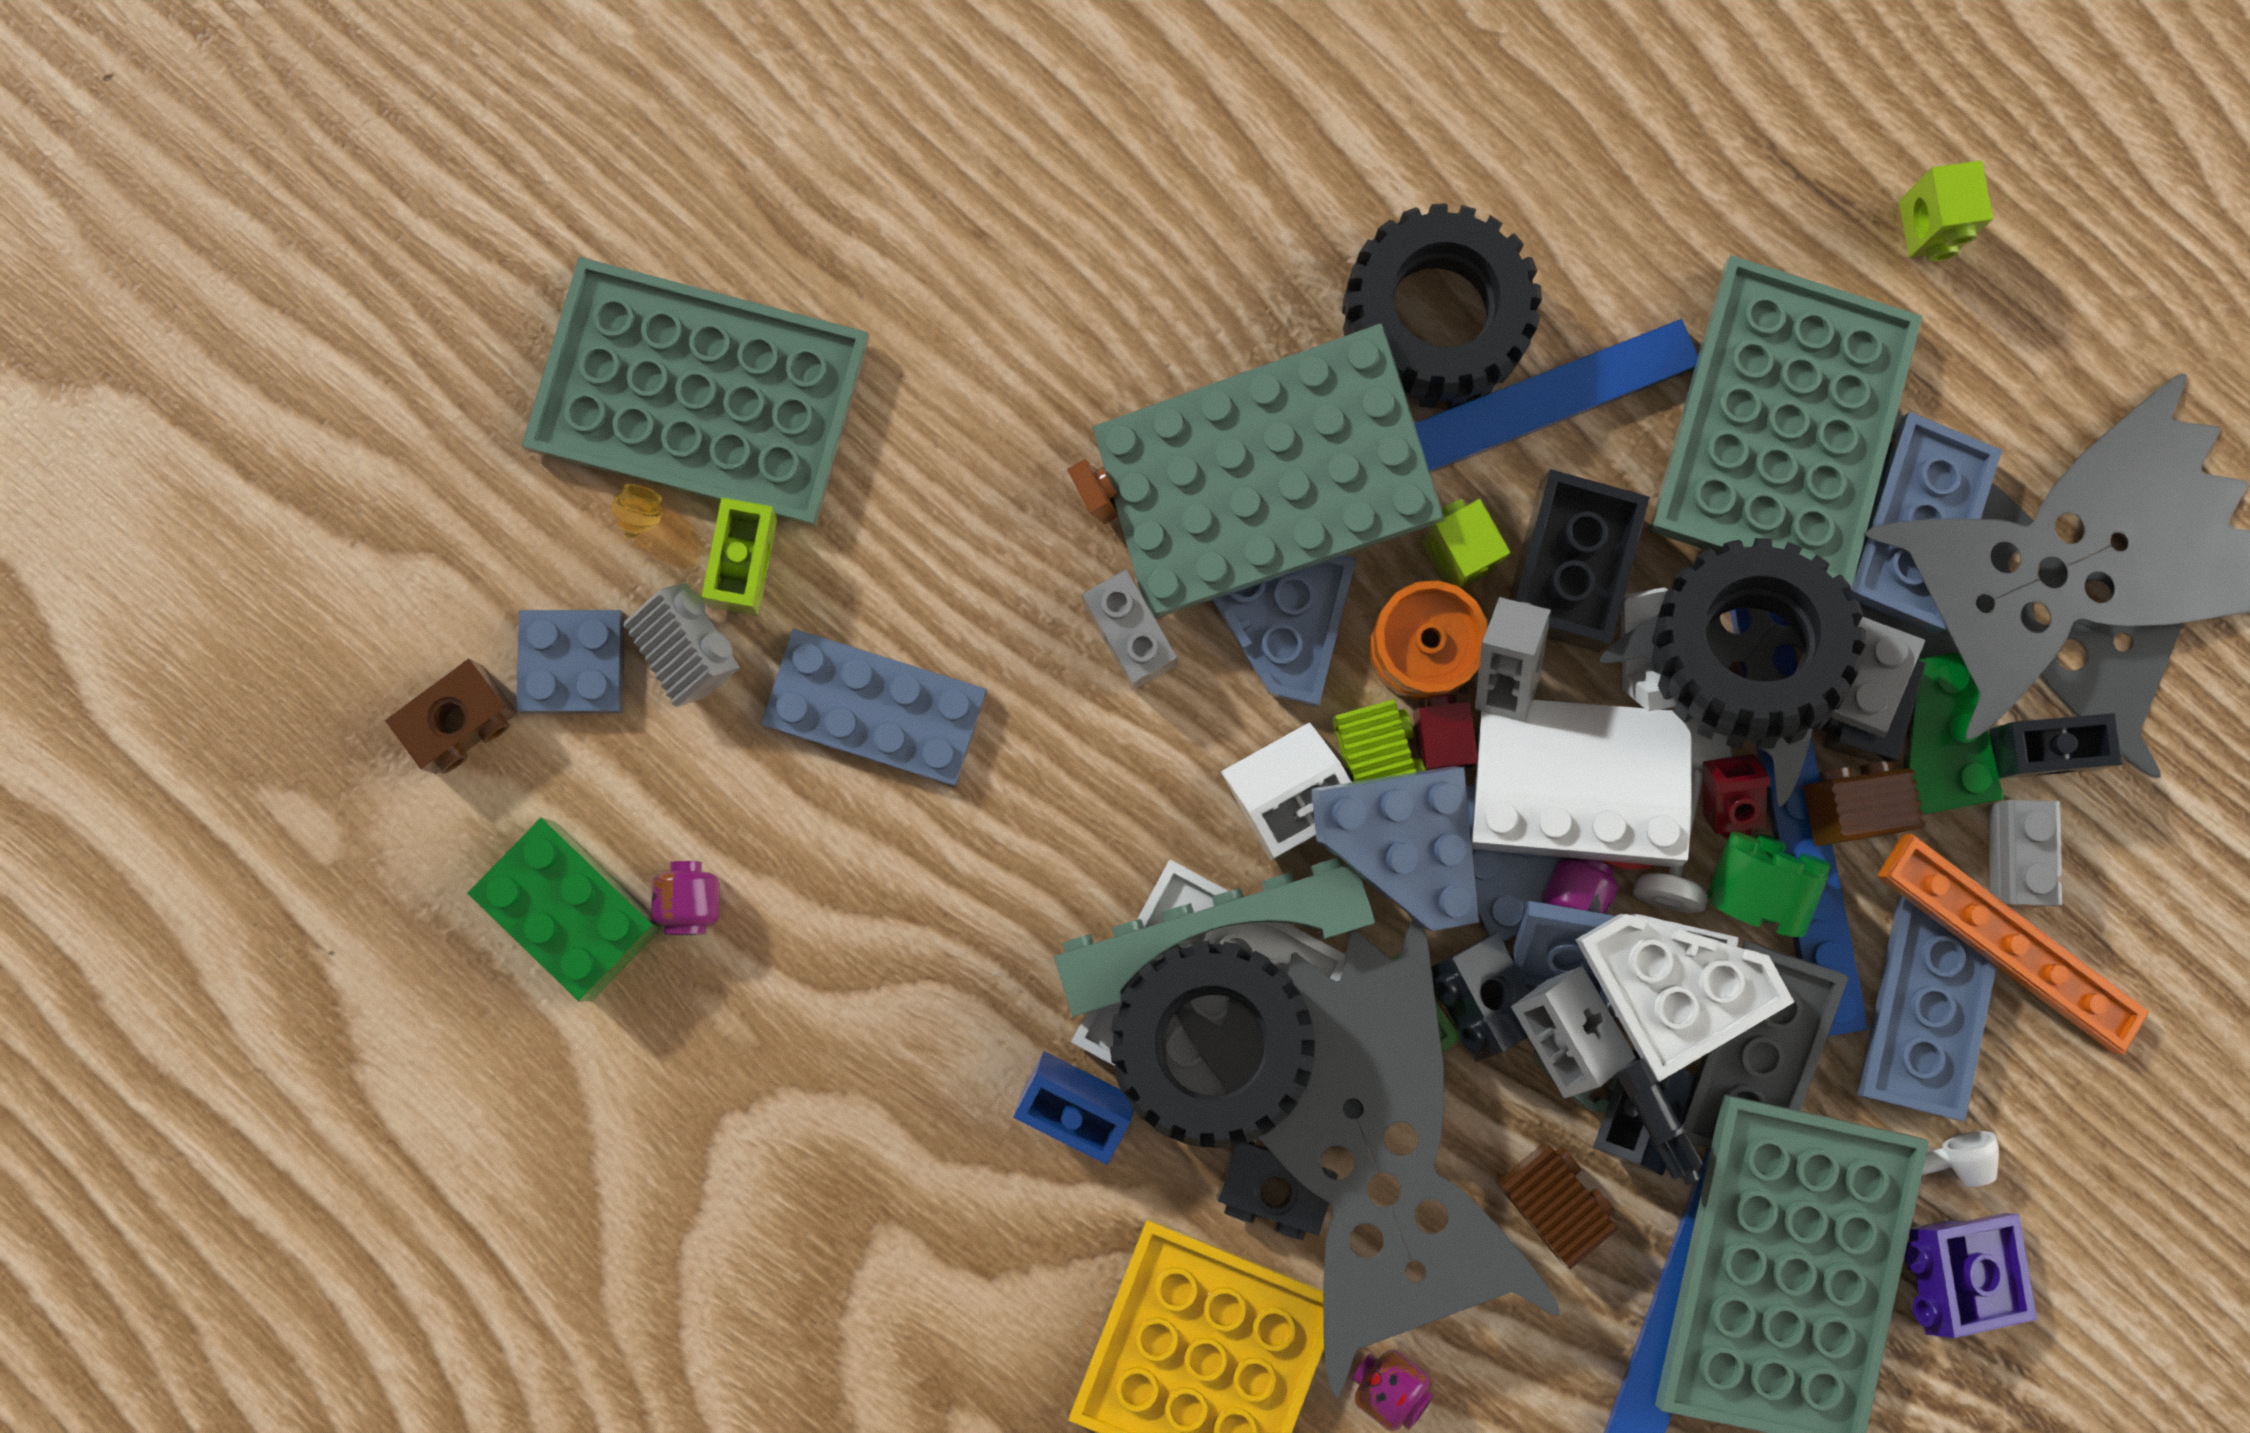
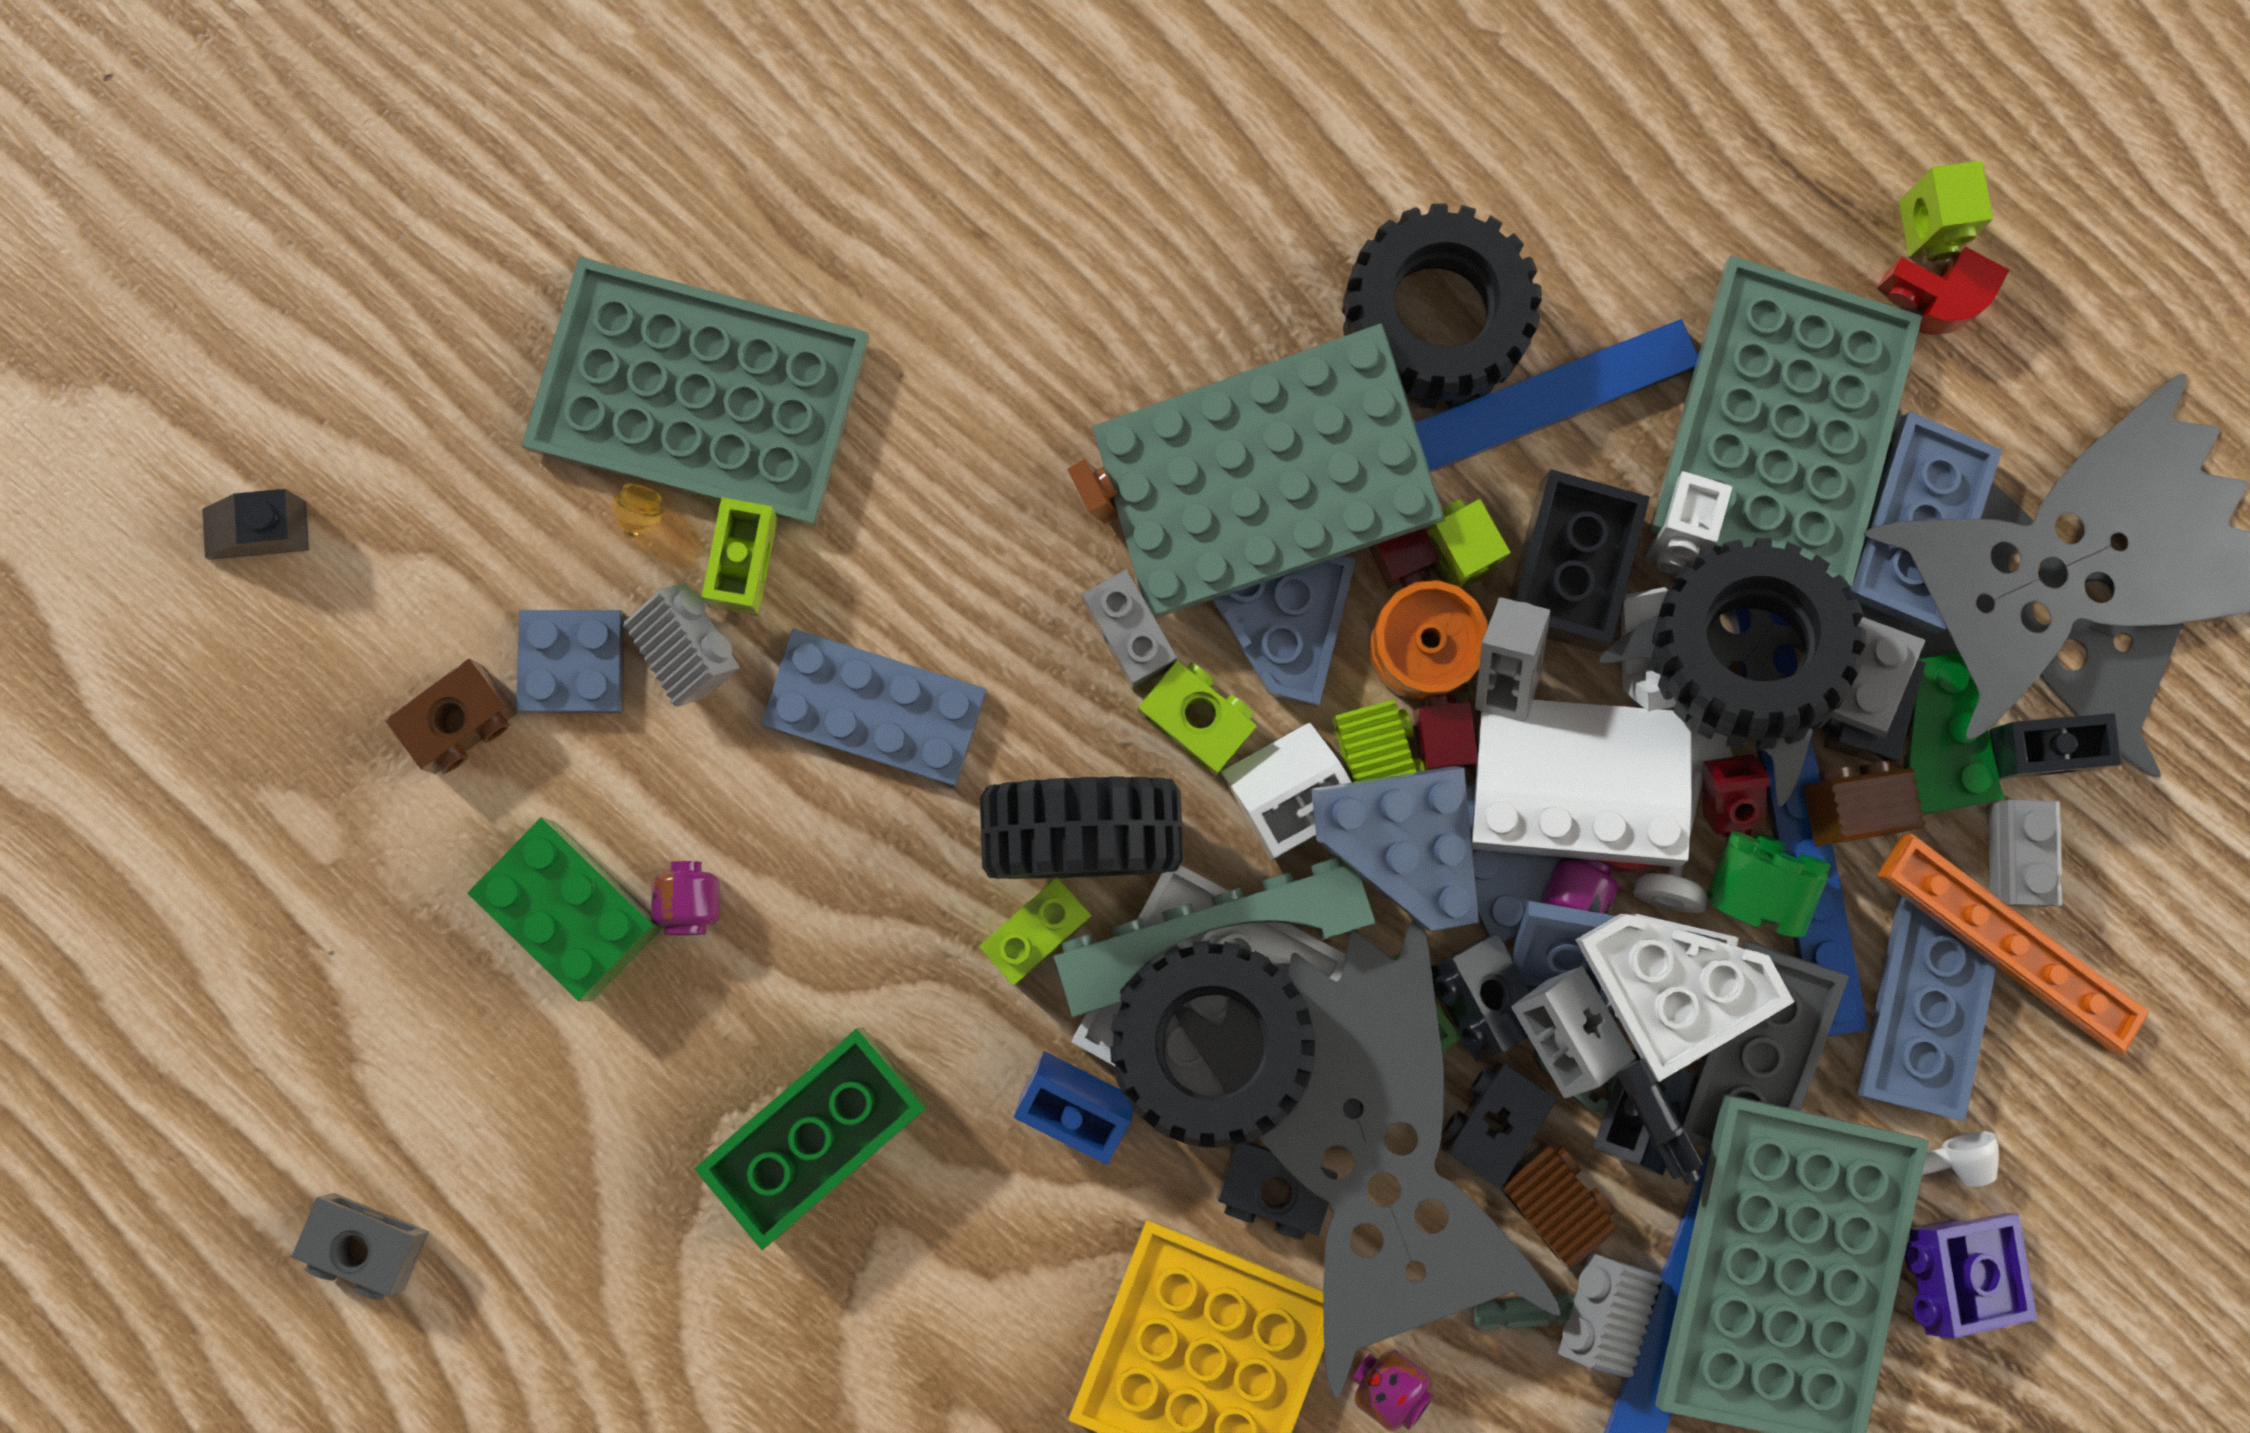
none -> black slope [202,489,309,560]
none -> dark grey brick [291,1193,429,1300]
none -> green brick [694,1027,930,1250]
none -> lime brick [978,877,1092,986]
none -> black tyre [980,776,1183,879]
none -> lime brick [1138,660,1257,777]
none -> dark red brick [1368,528,1440,589]
none -> black brick [1441,1063,1558,1188]
none -> sand green axle [1473,1293,1575,1331]
none -> light grey brick [1558,1252,1662,1378]
none -> white bracket [1644,471,1733,575]
none -> red brick [1877,246,2010,335]

